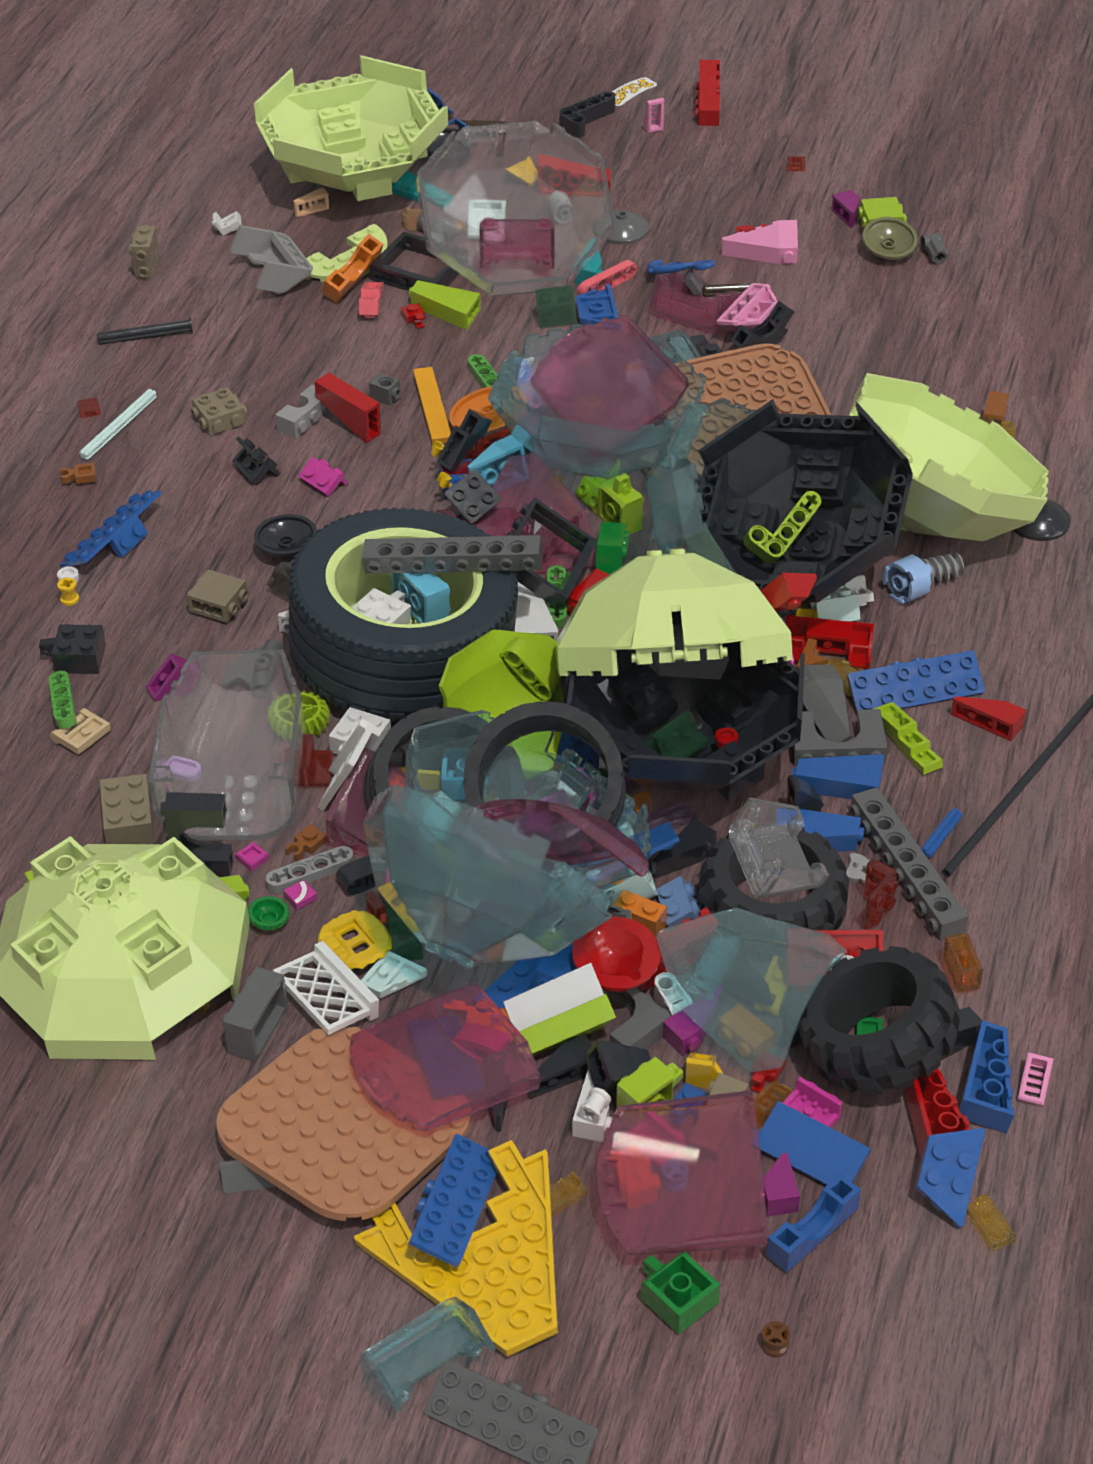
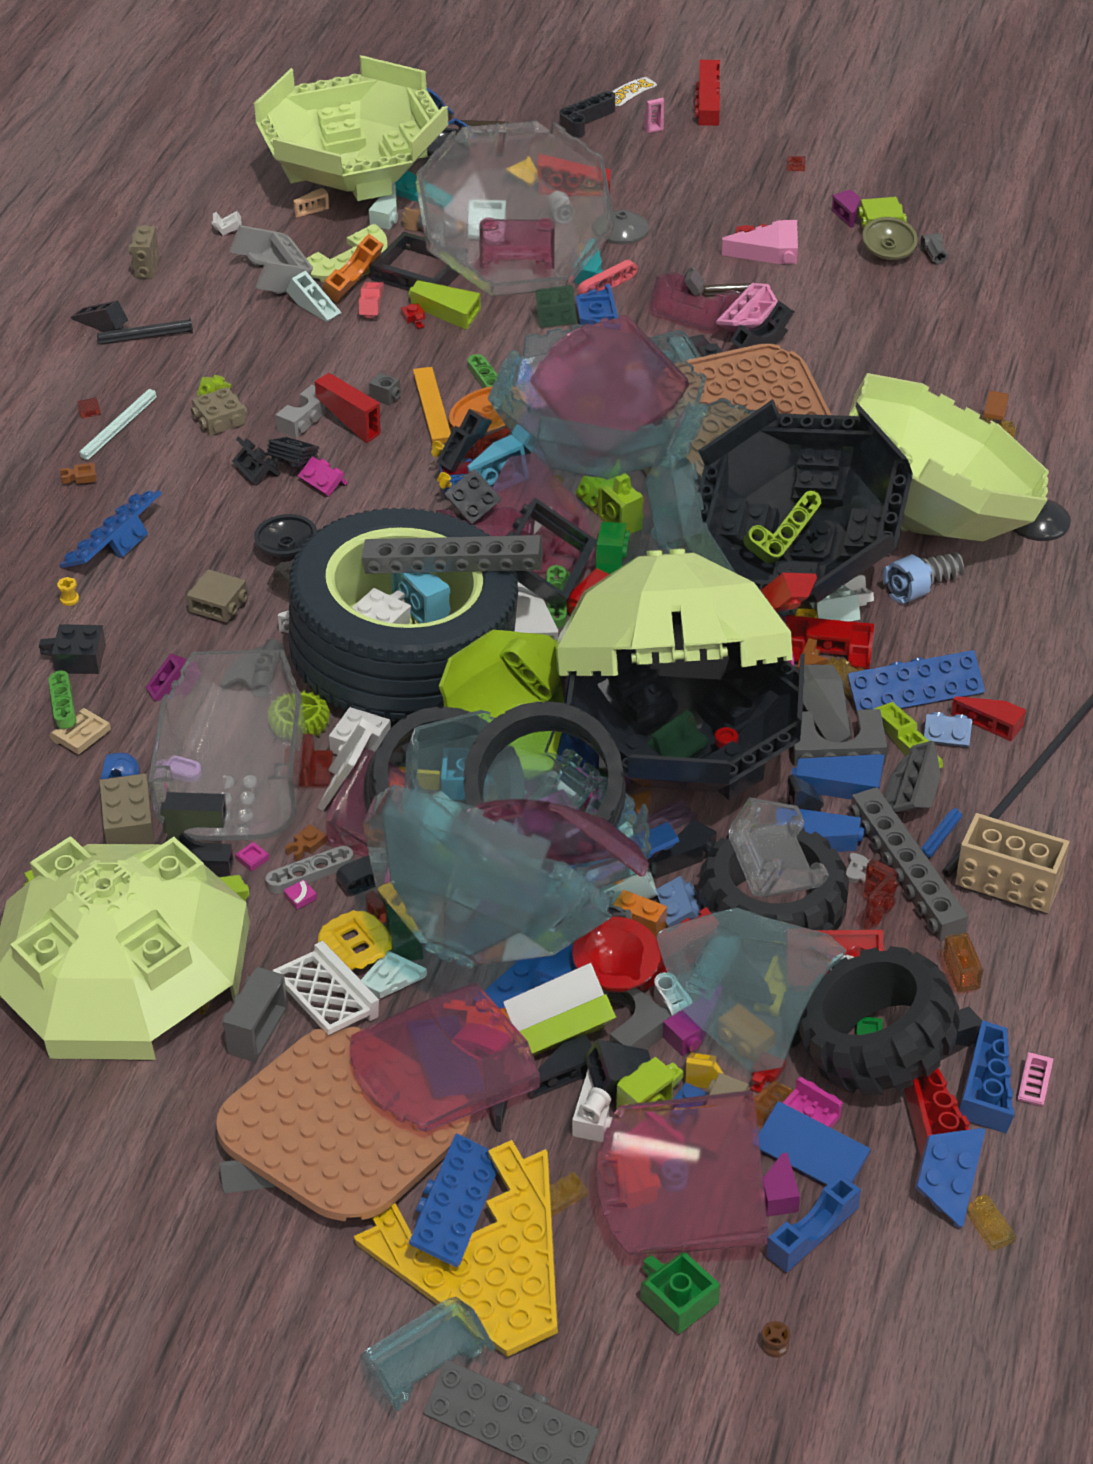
white tile [57,566,79,583] -> none
green hat [248,896,289,931] -> none
blue plant [646,259,715,274] -> none
none -> black slope [71,300,128,332]
none -> blue helmet [101,752,140,779]
none -> lime bracket [197,375,231,396]
none -> black brick [266,437,320,467]
none -> light aqua slope [286,271,341,322]
none -> light aqua slope [369,183,398,230]
none -> dark grey wedge [885,740,941,812]
none -> medium blue bracket [924,712,972,748]
none -> tan brick [955,813,1070,914]

